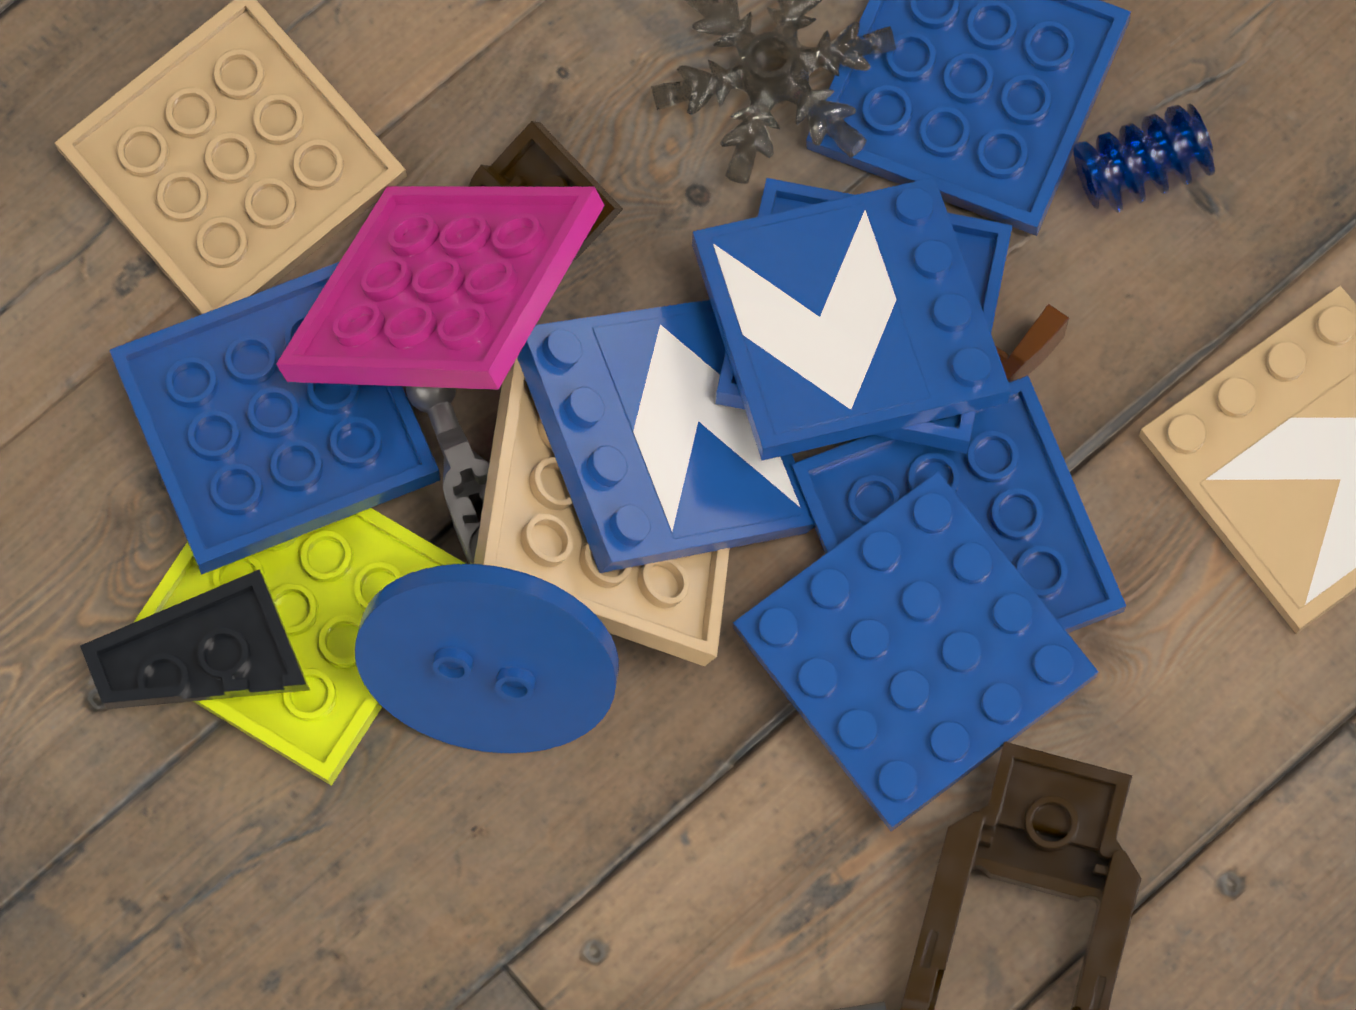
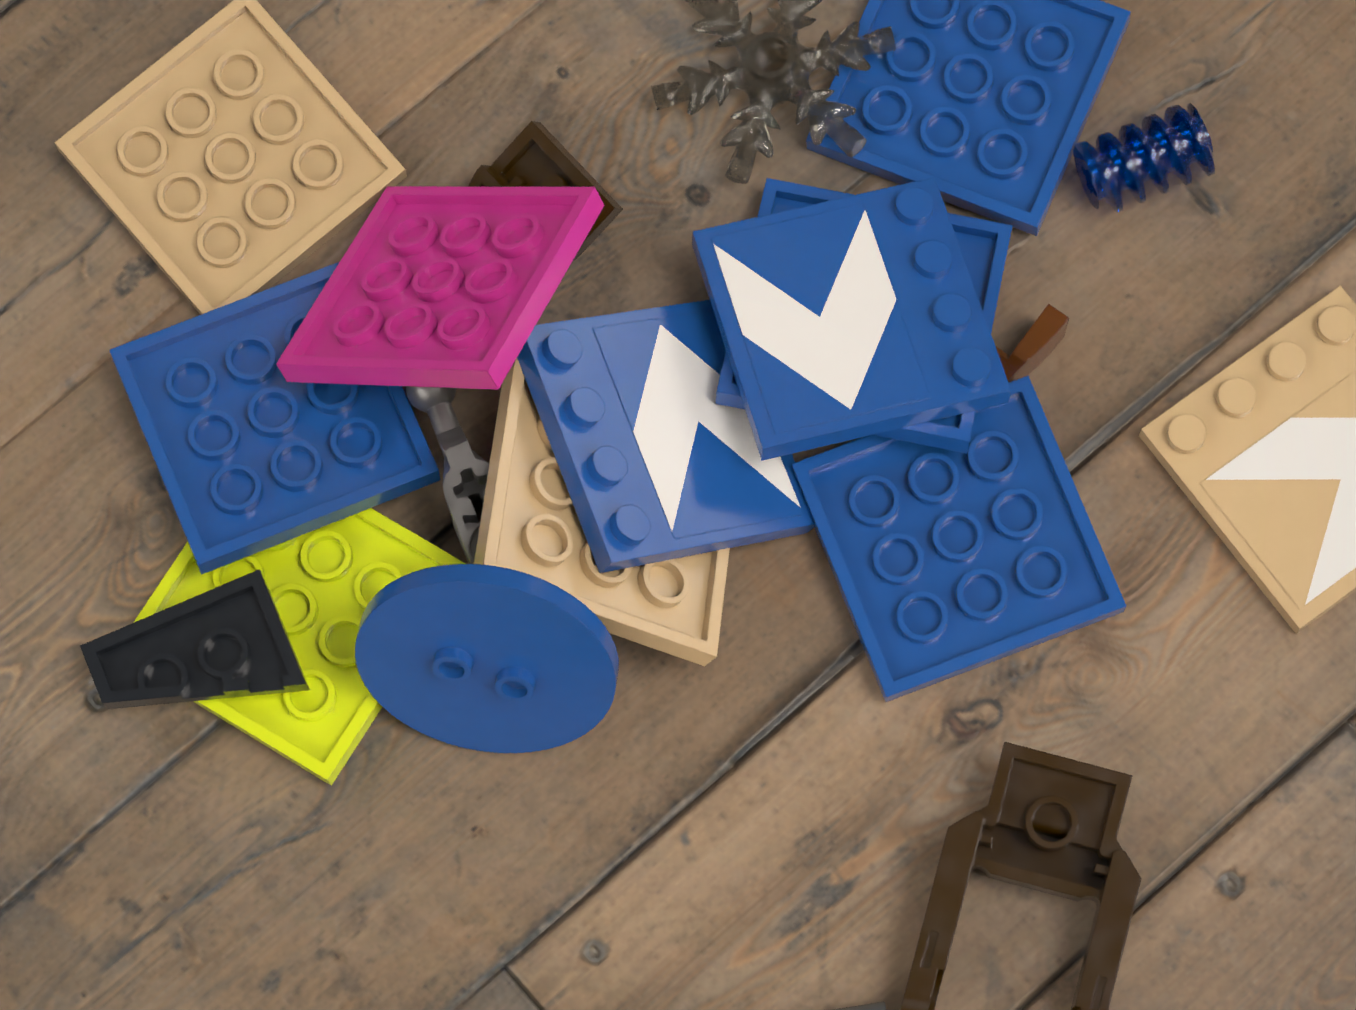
blue plate [733,471,1099,832] -> none

